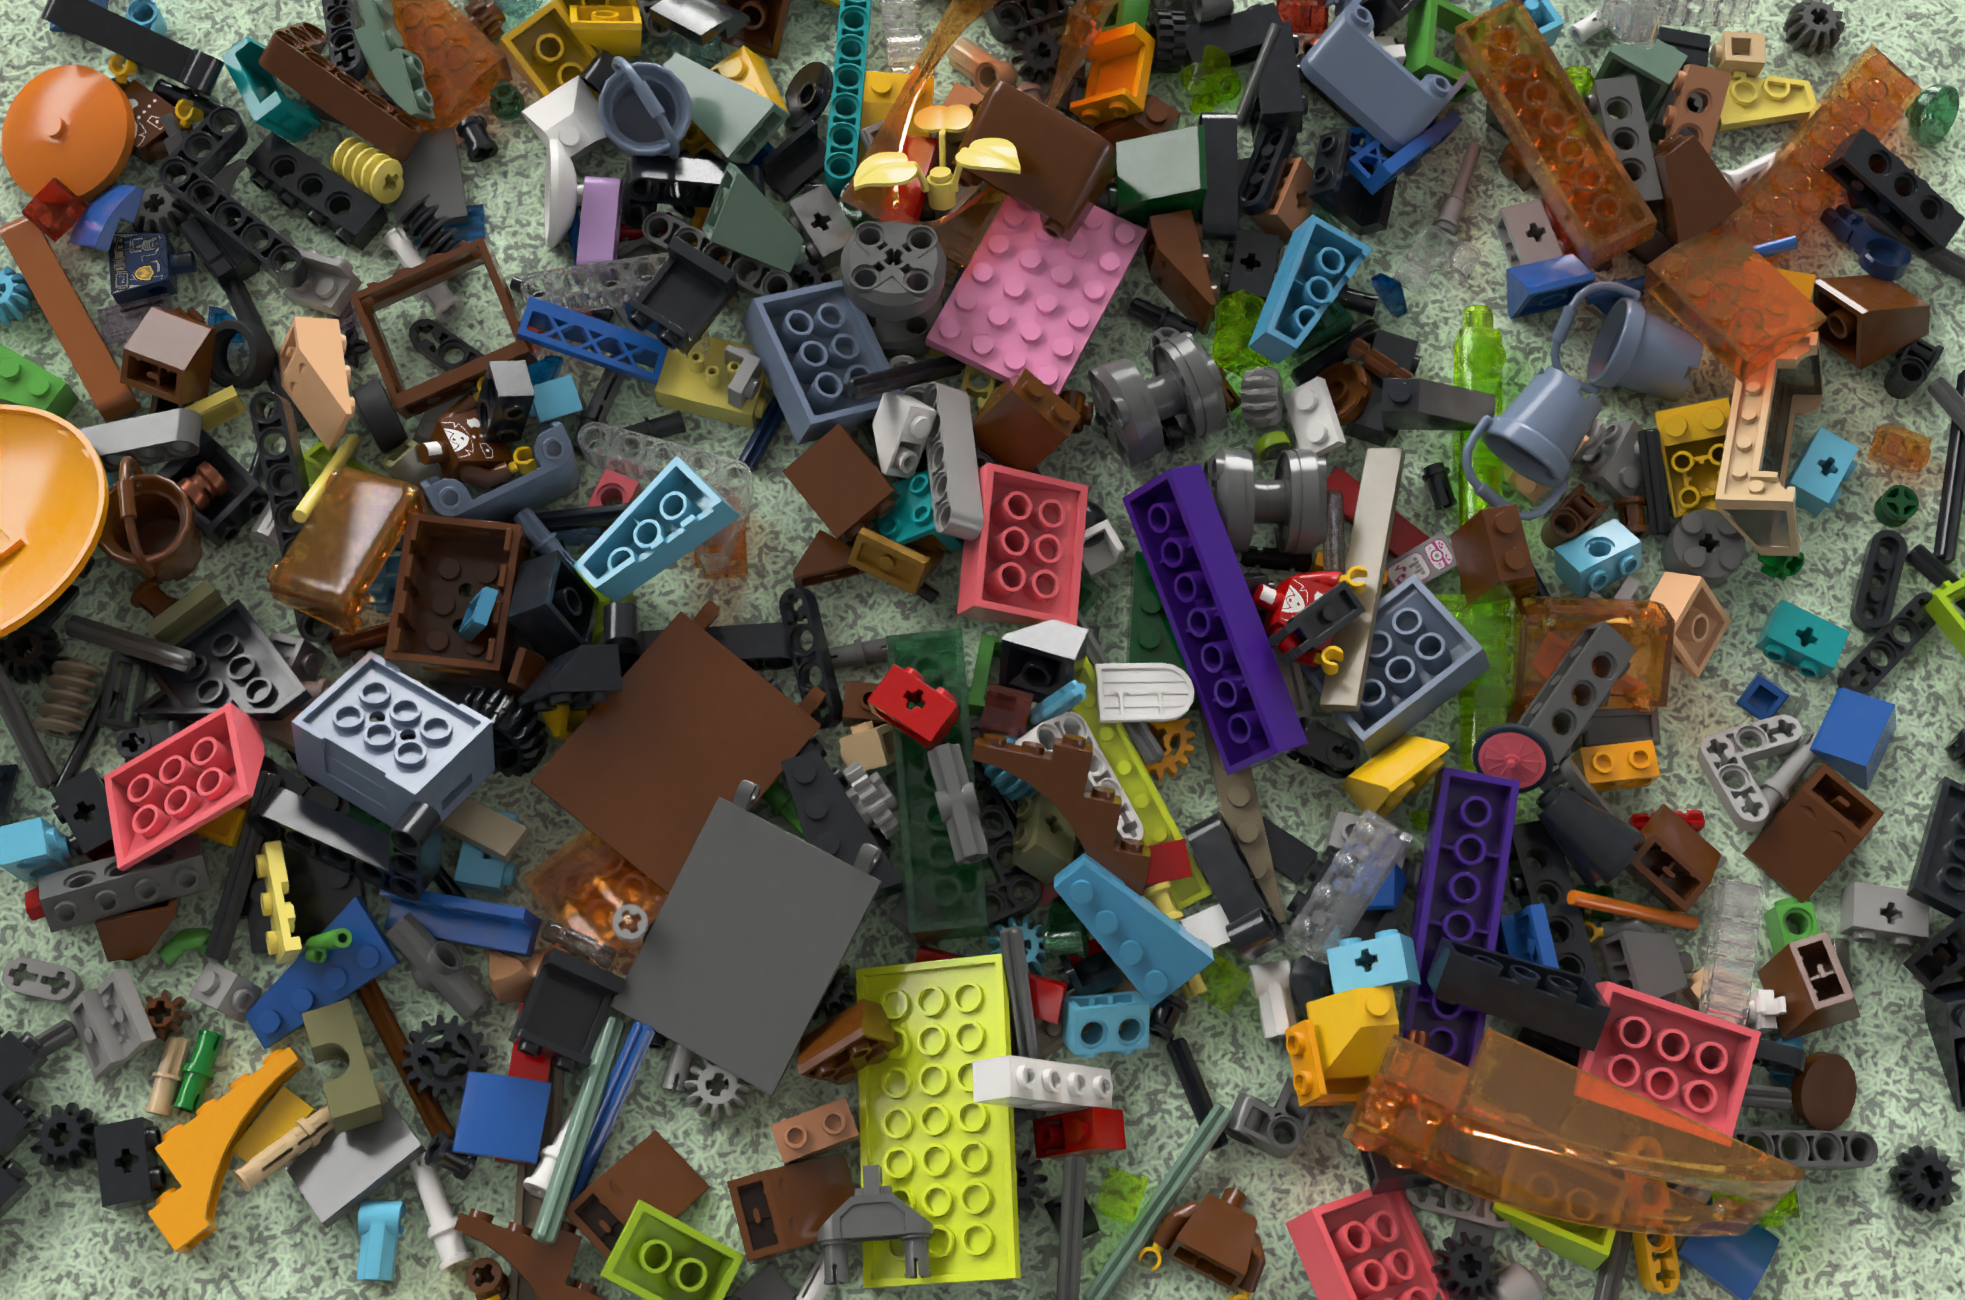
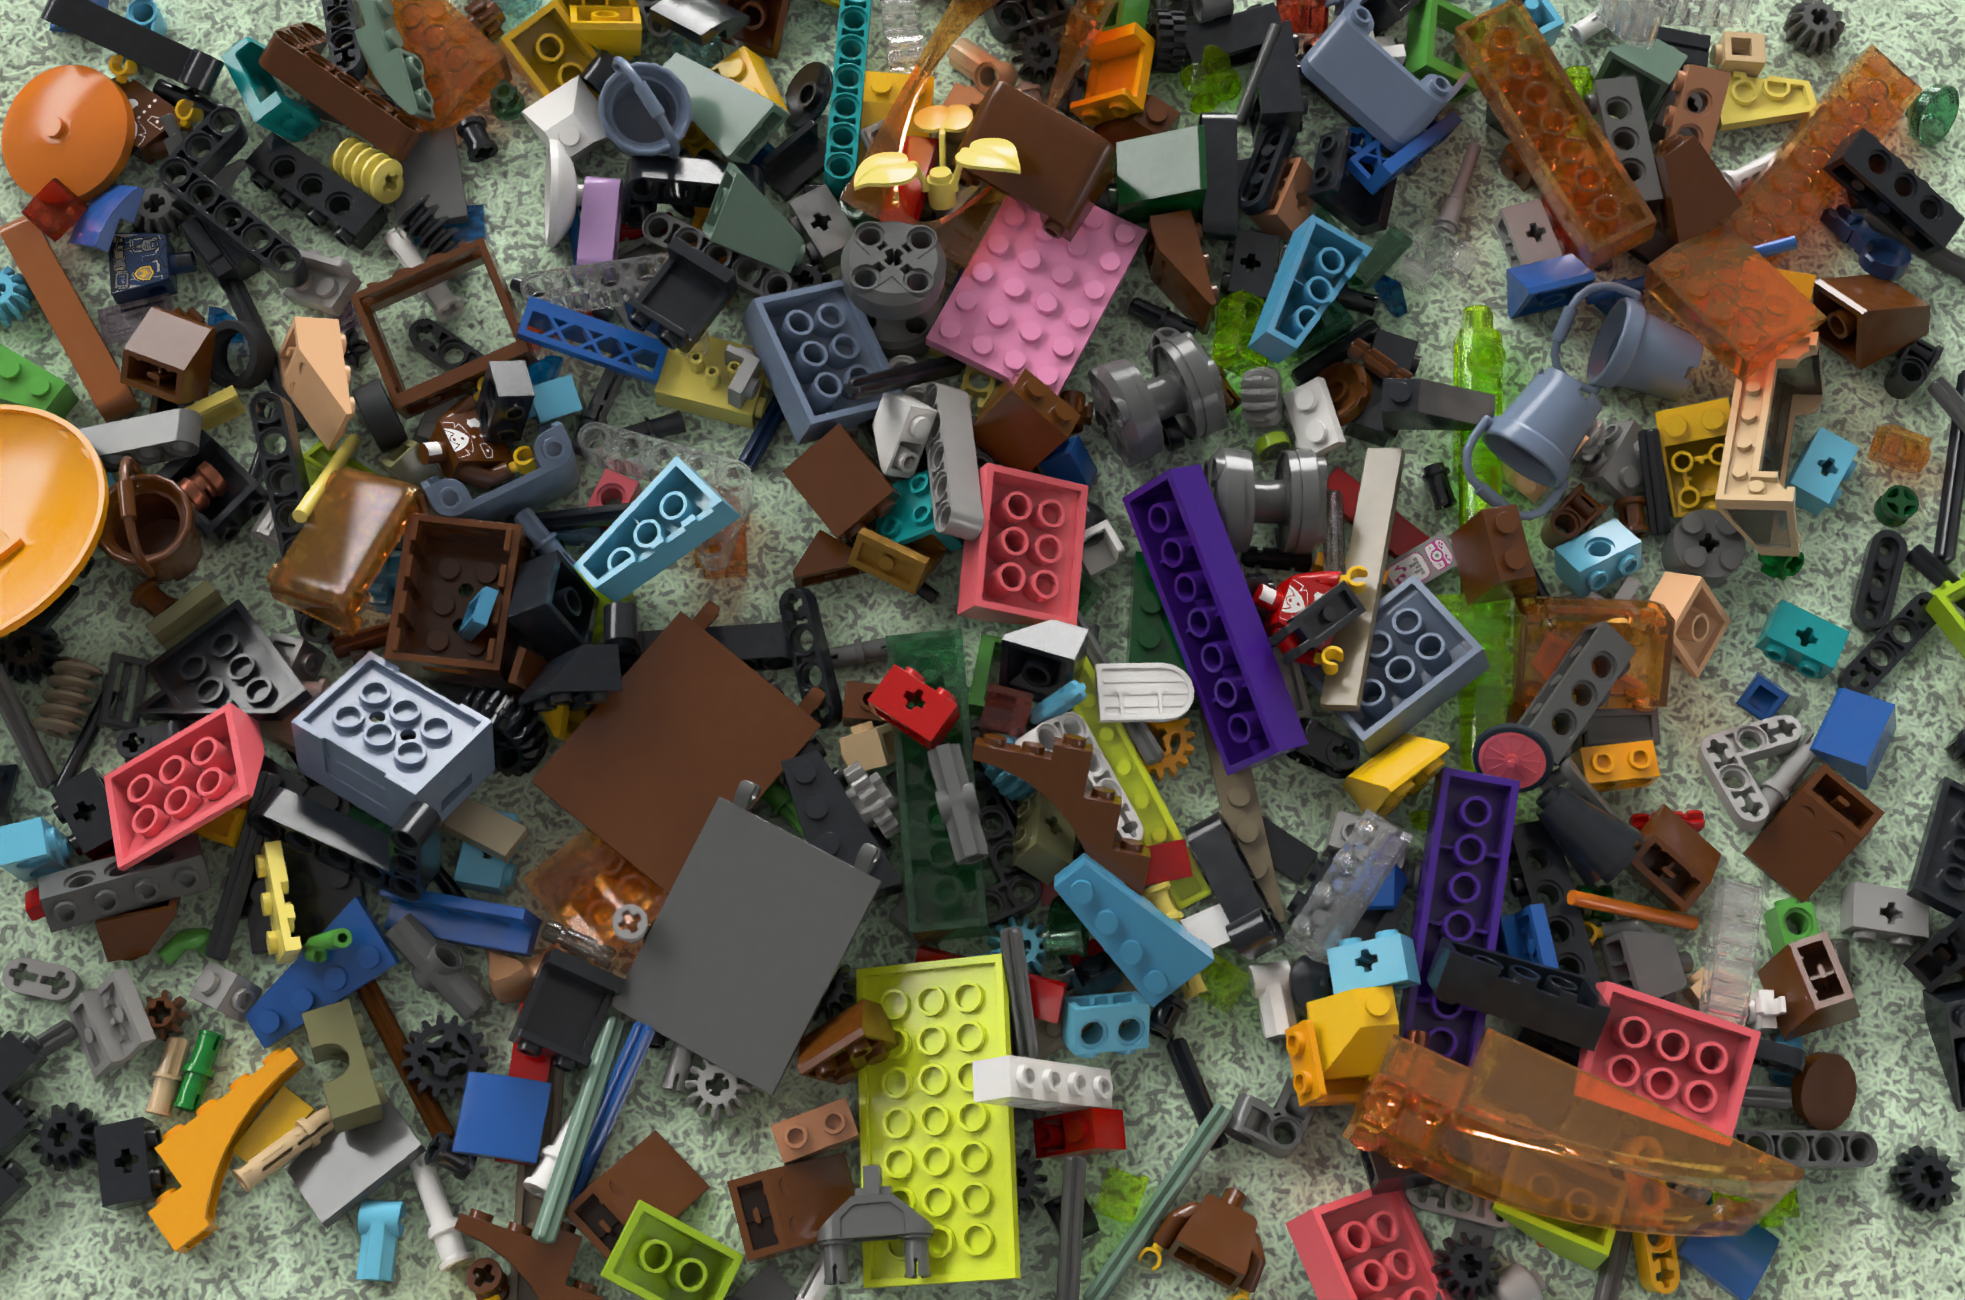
dark grey axle [64,615,196,673] -> none
none -> blue panel [1039,435,1097,488]
none -> clear green slope [1346,226,1413,290]

